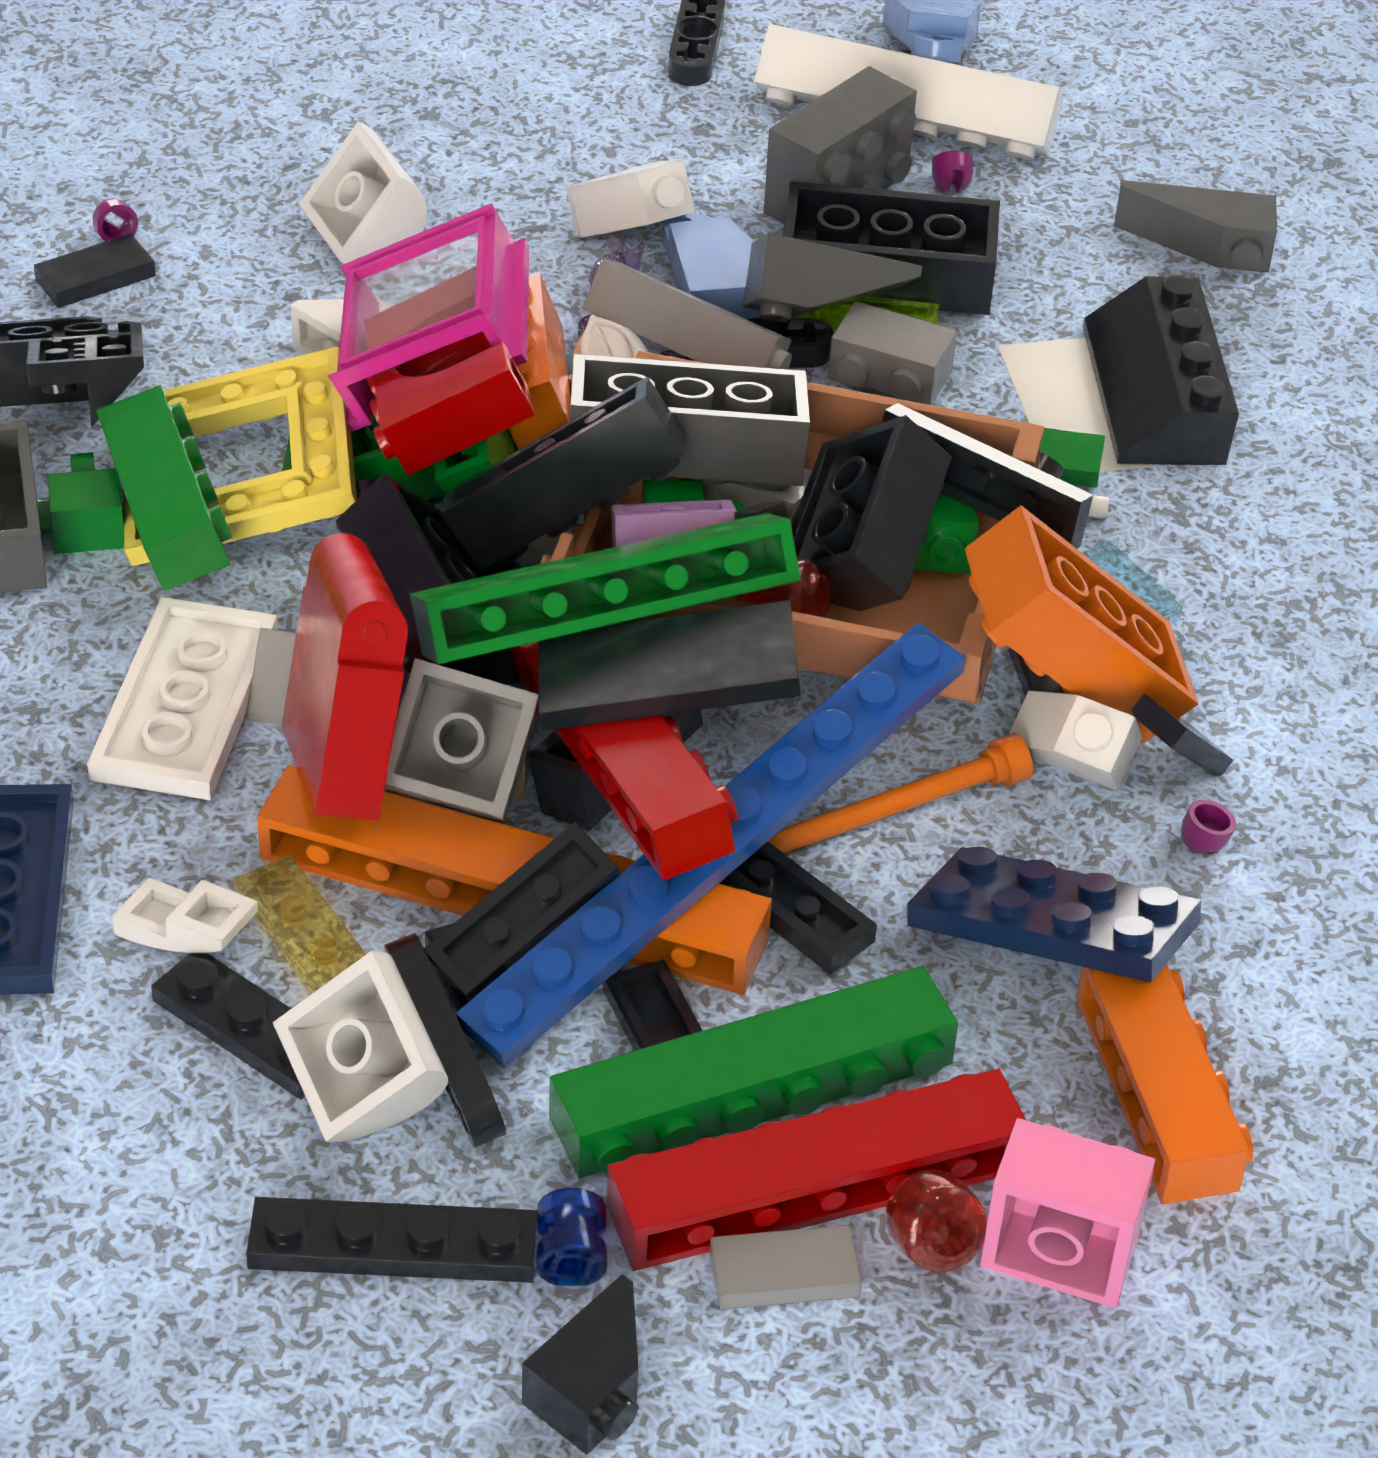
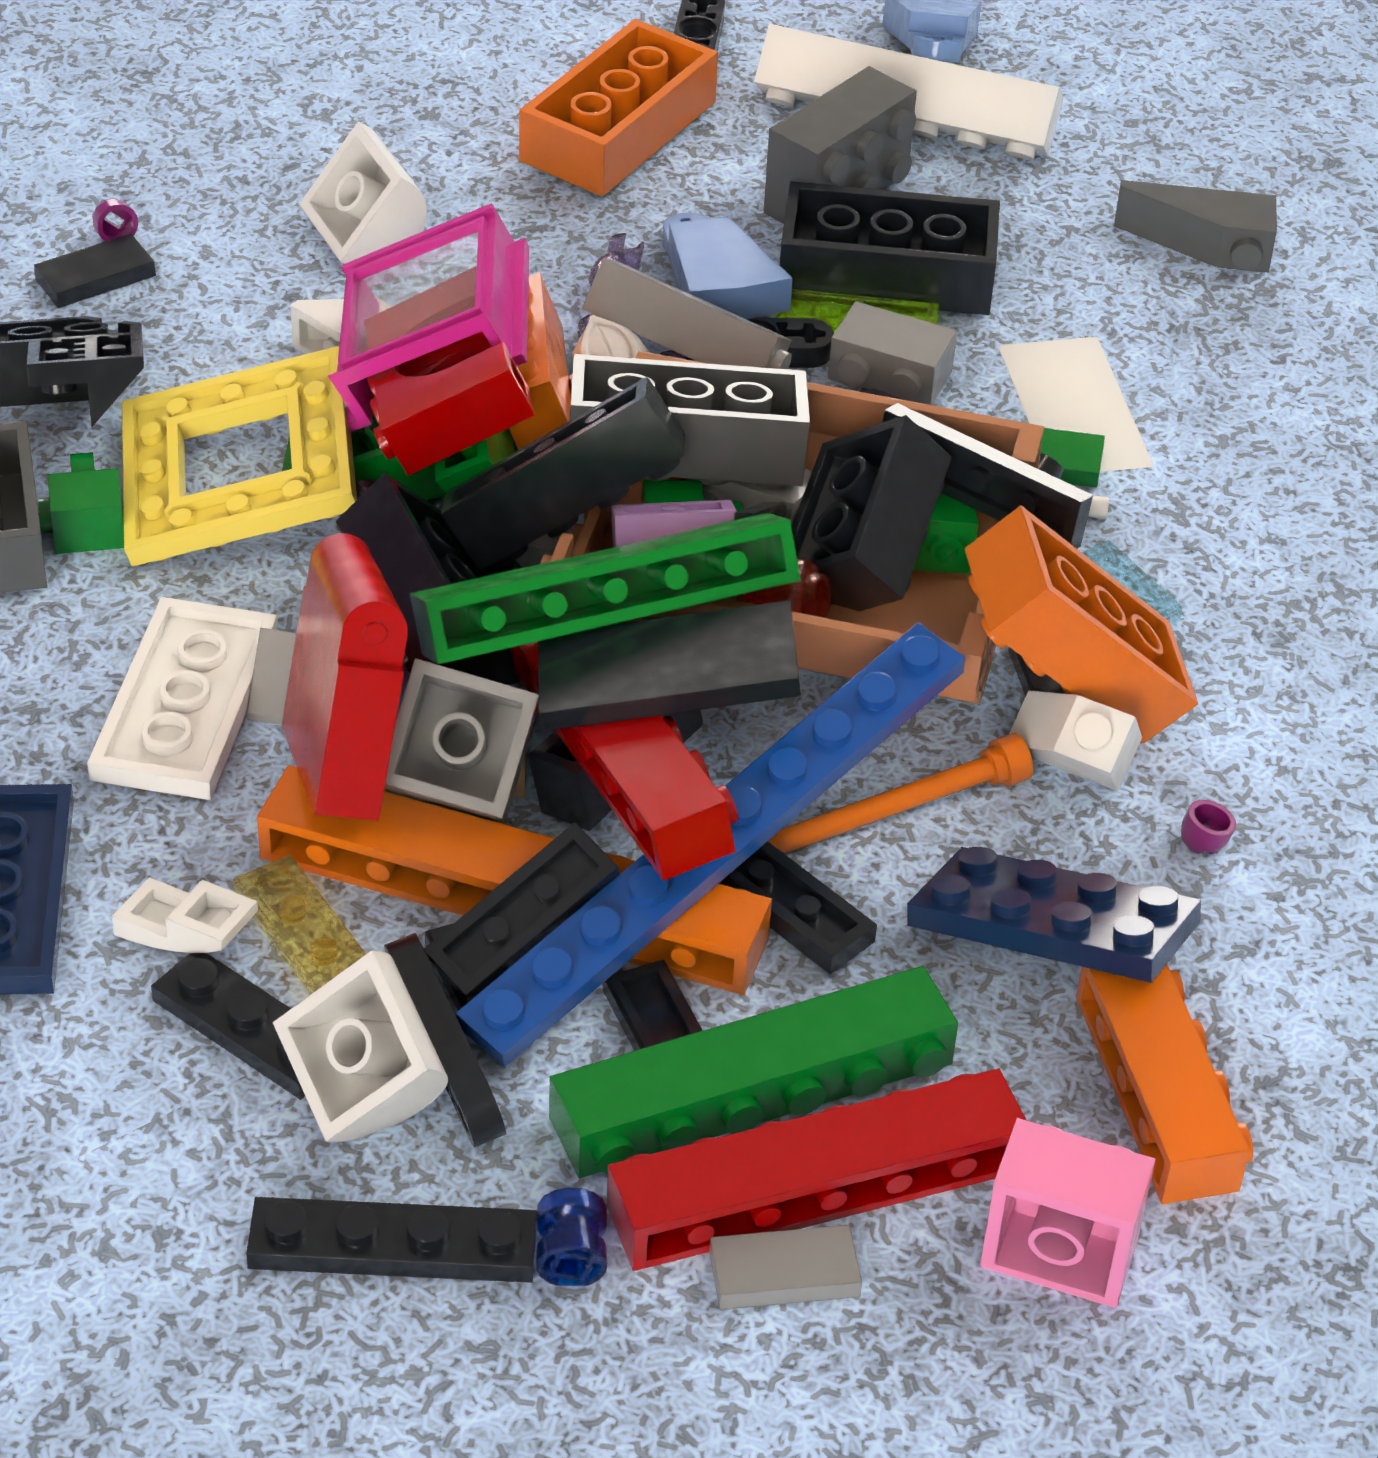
green brick [96,385,233,592] -> none
black slope [522,1274,639,1455] -> none
white slope [566,160,695,238] -> none
dark grey slope [743,233,922,322] -> none
clear red head [886,1169,987,1273] -> none
magenta hinge [932,151,973,193] -> none
black slope [1082,275,1239,465] -> none
black tile [1131,693,1234,776] -> none
none -> orange brick [519,19,718,197]

